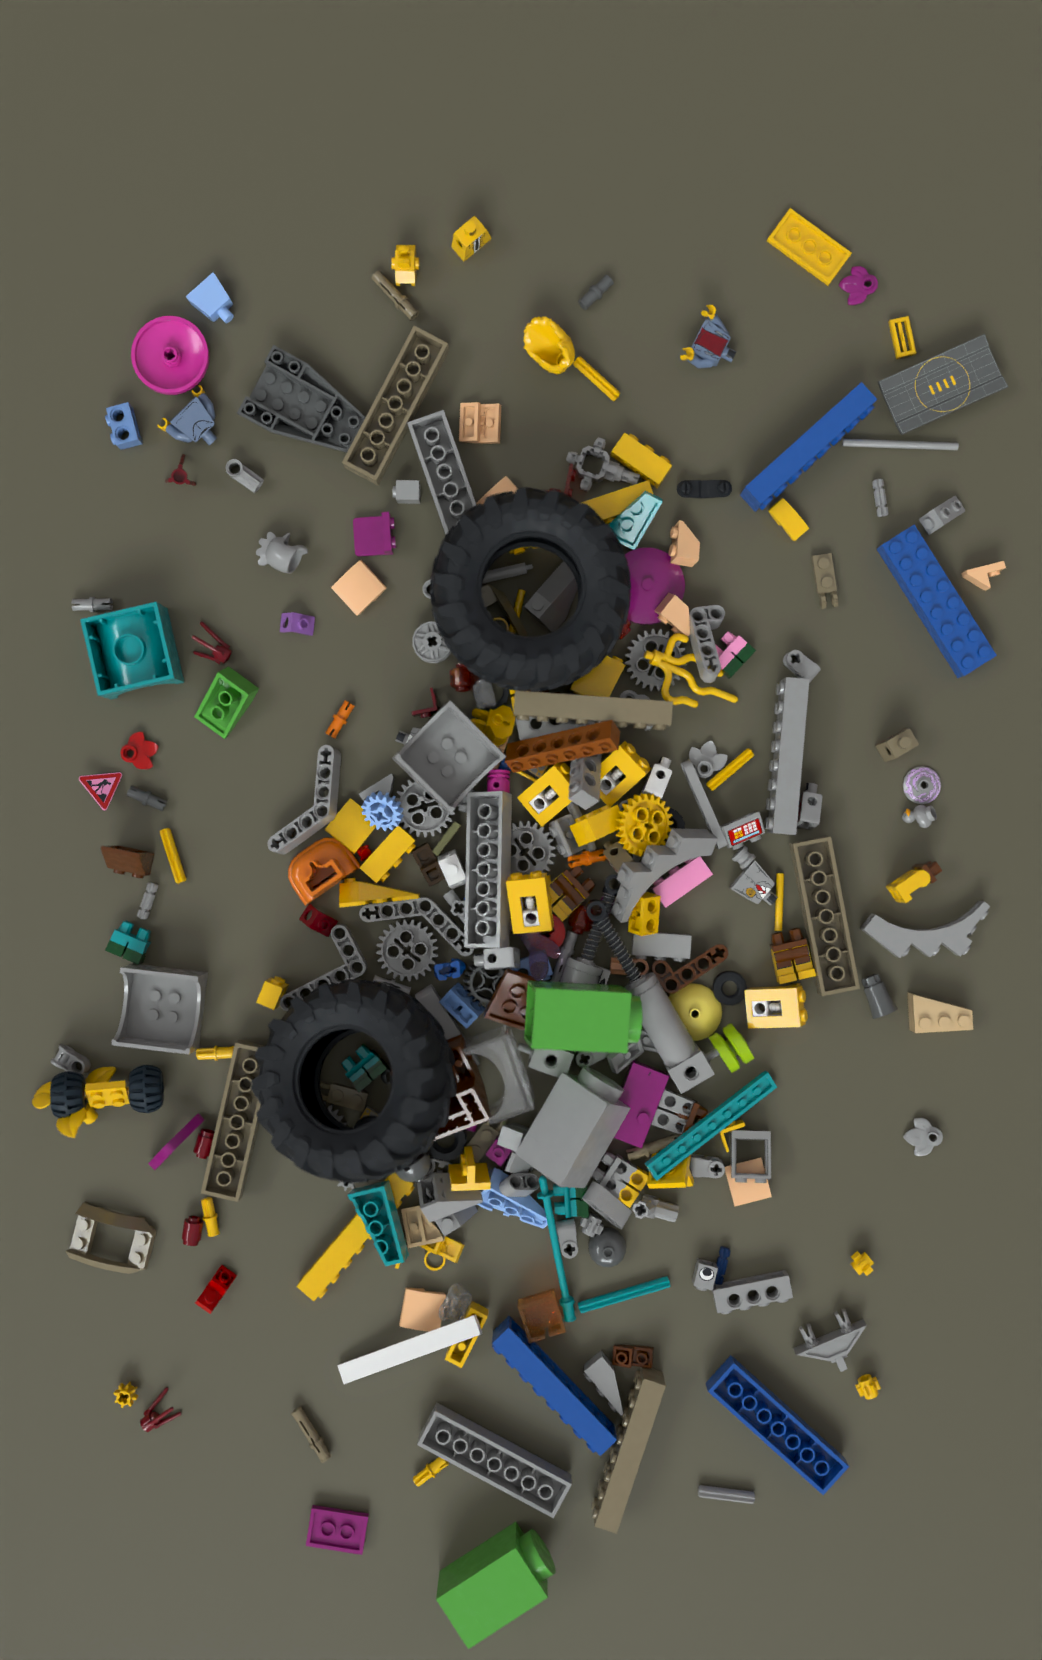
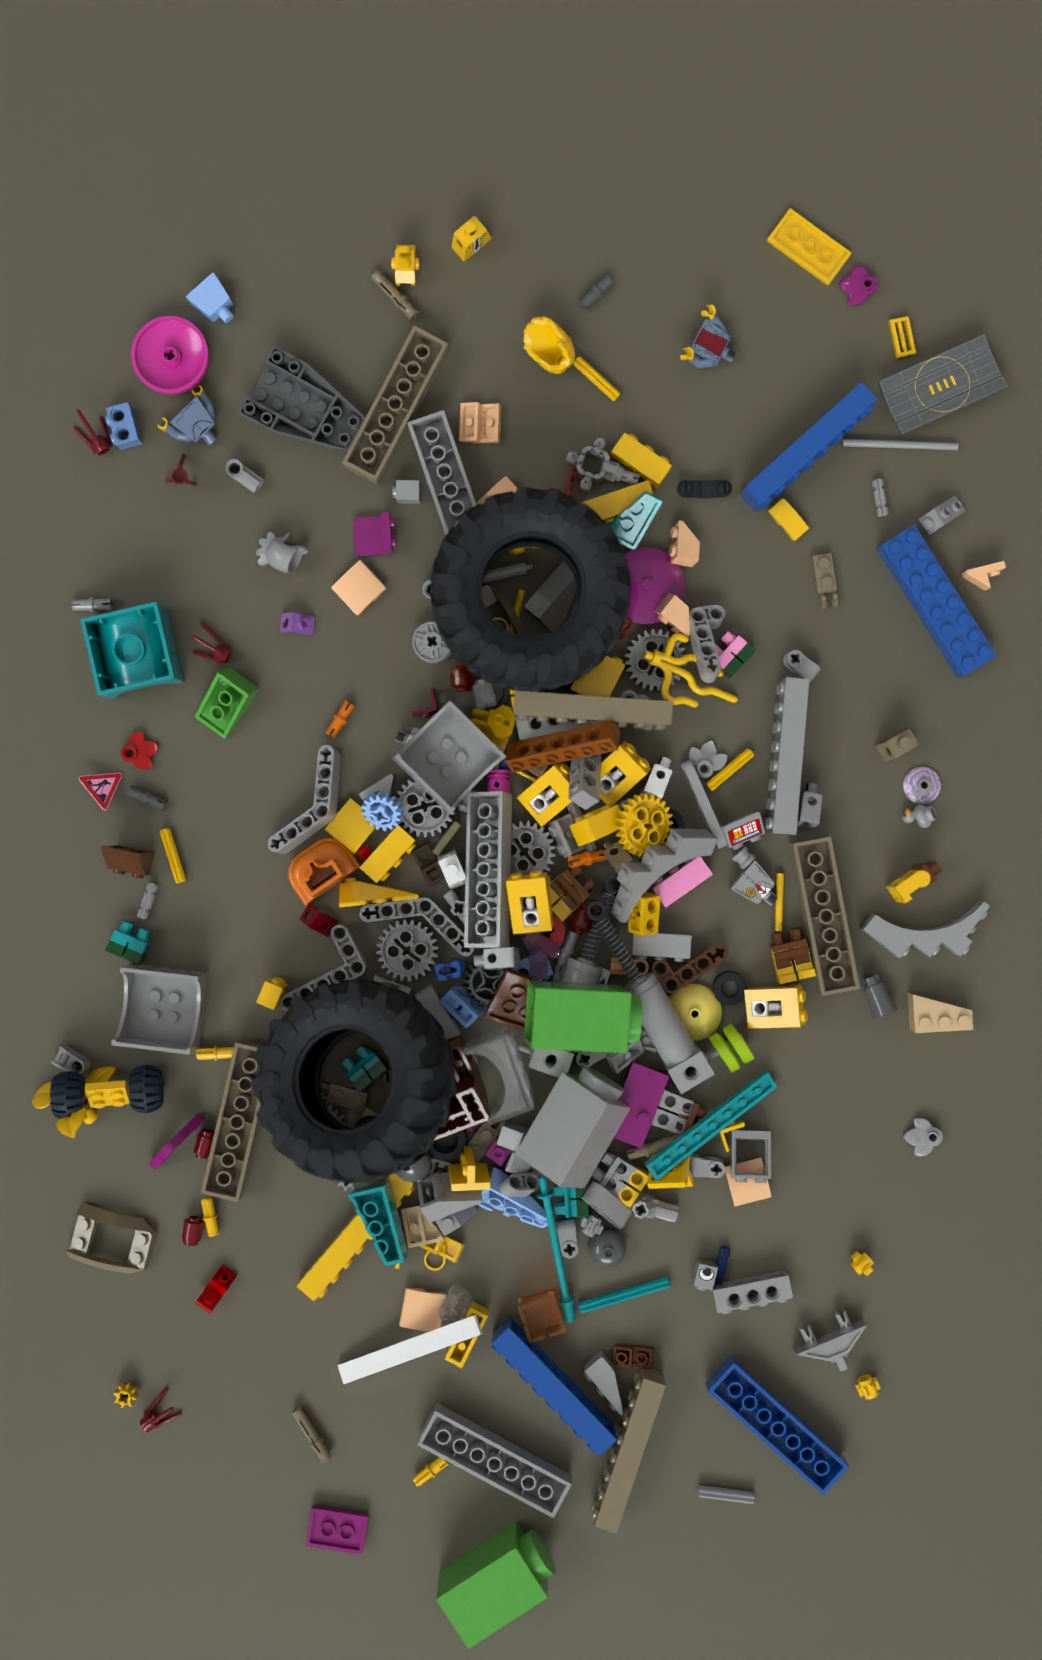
none -> dark red plant [73,409,112,455]

